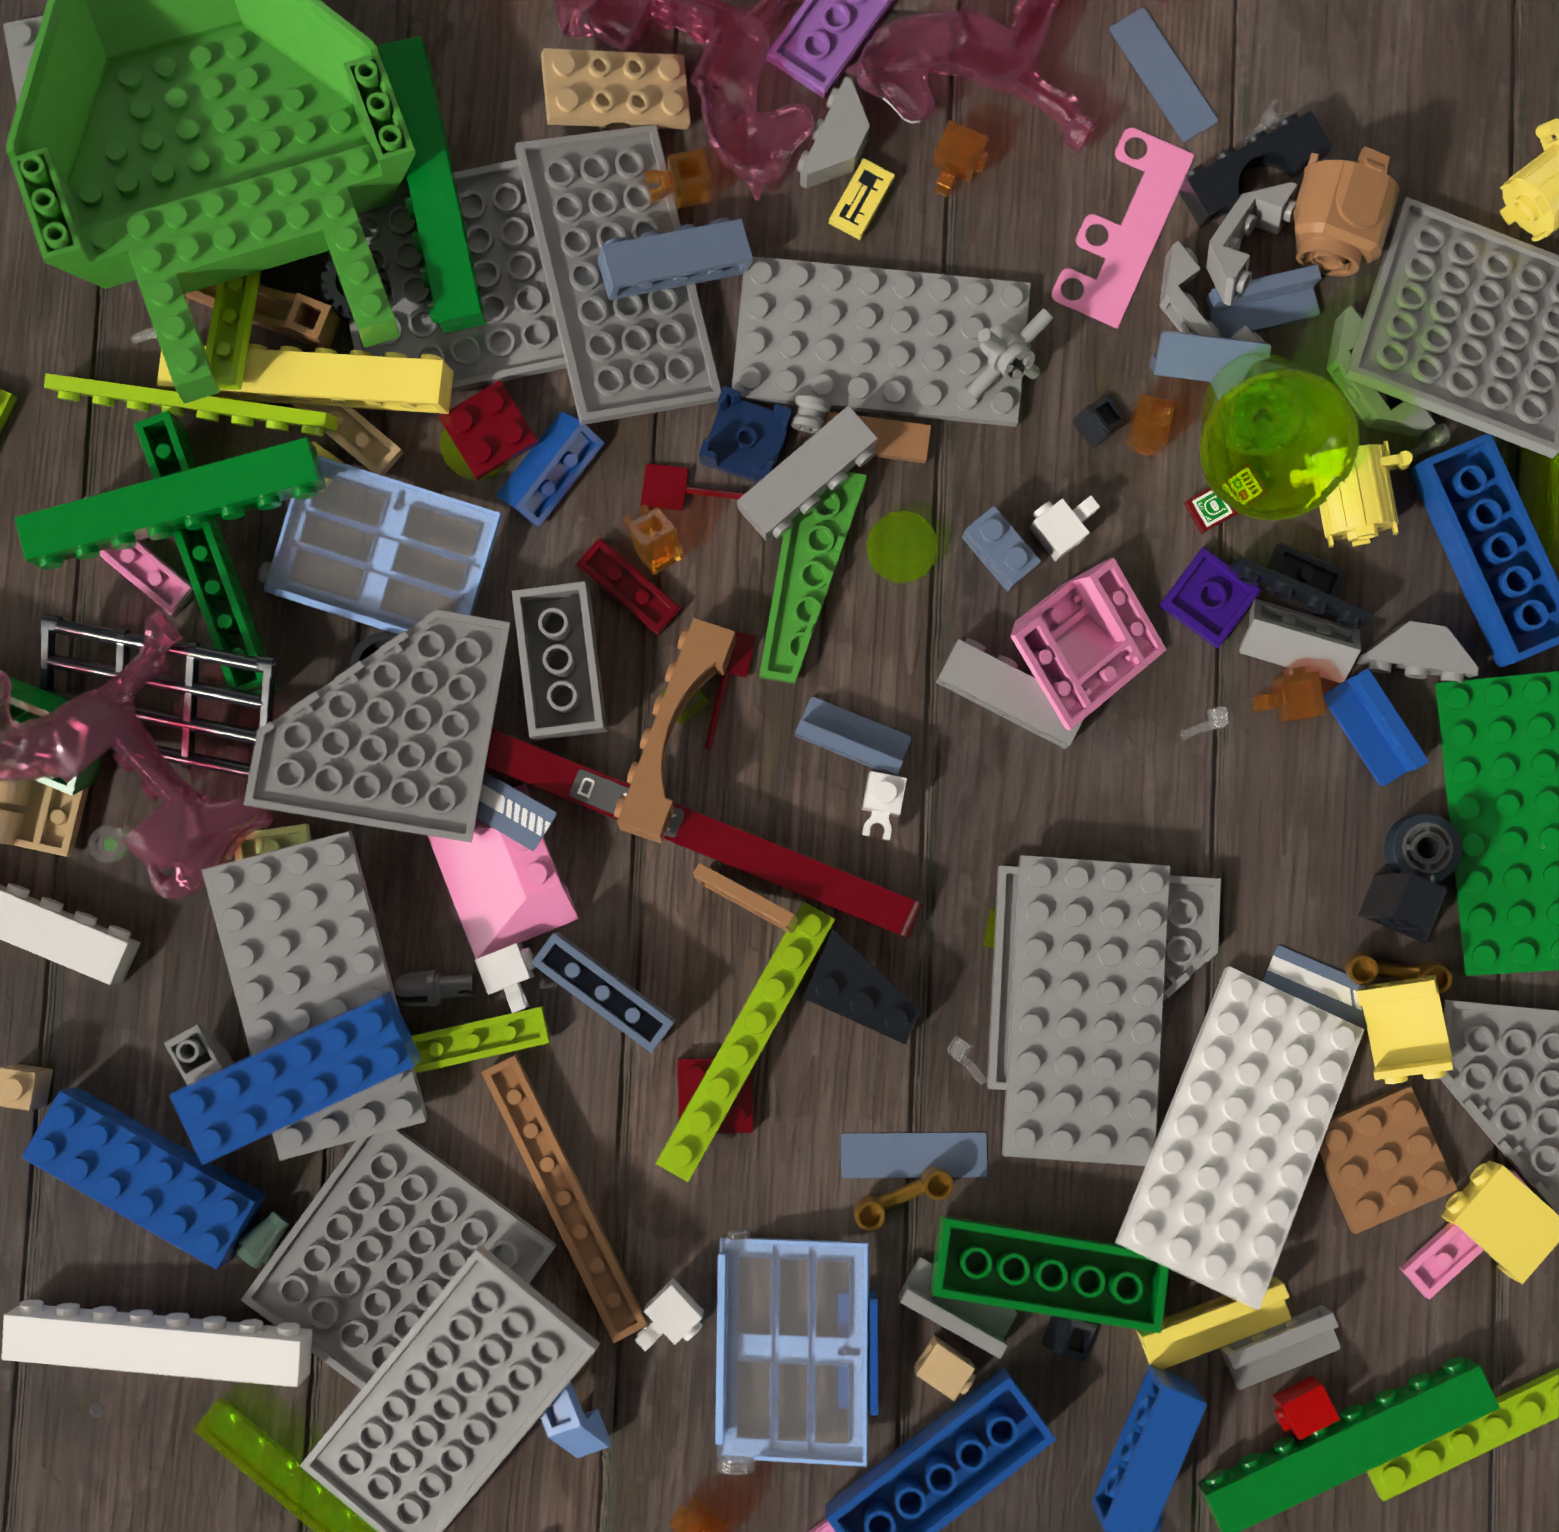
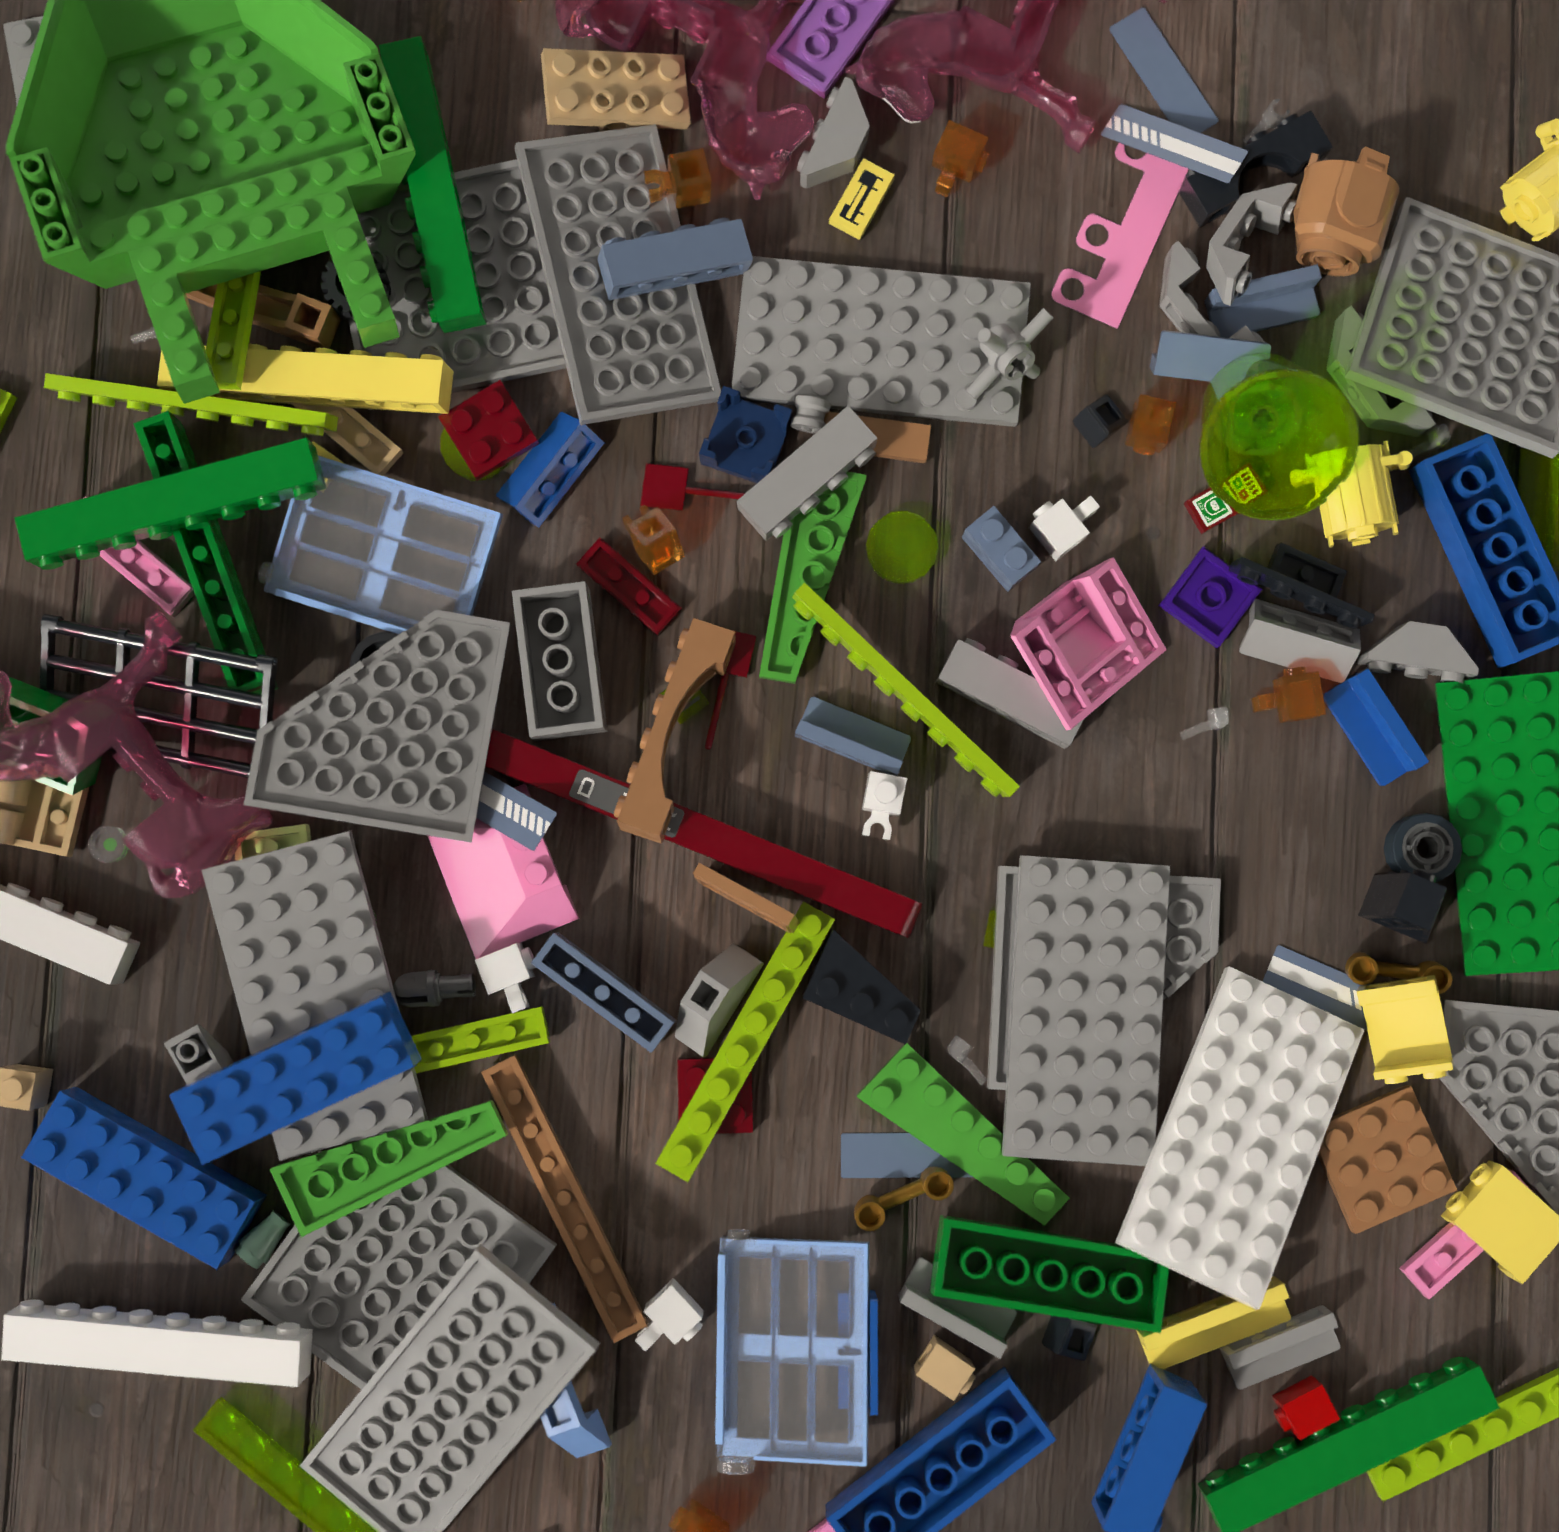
none -> bright green wing [270,1100,508,1237]
none -> light grey slope [675,943,764,1058]
none -> lime plate [792,582,1020,798]
none -> bright green wing [856,1043,1070,1226]
none -> sand blue sticker [1101,104,1248,183]

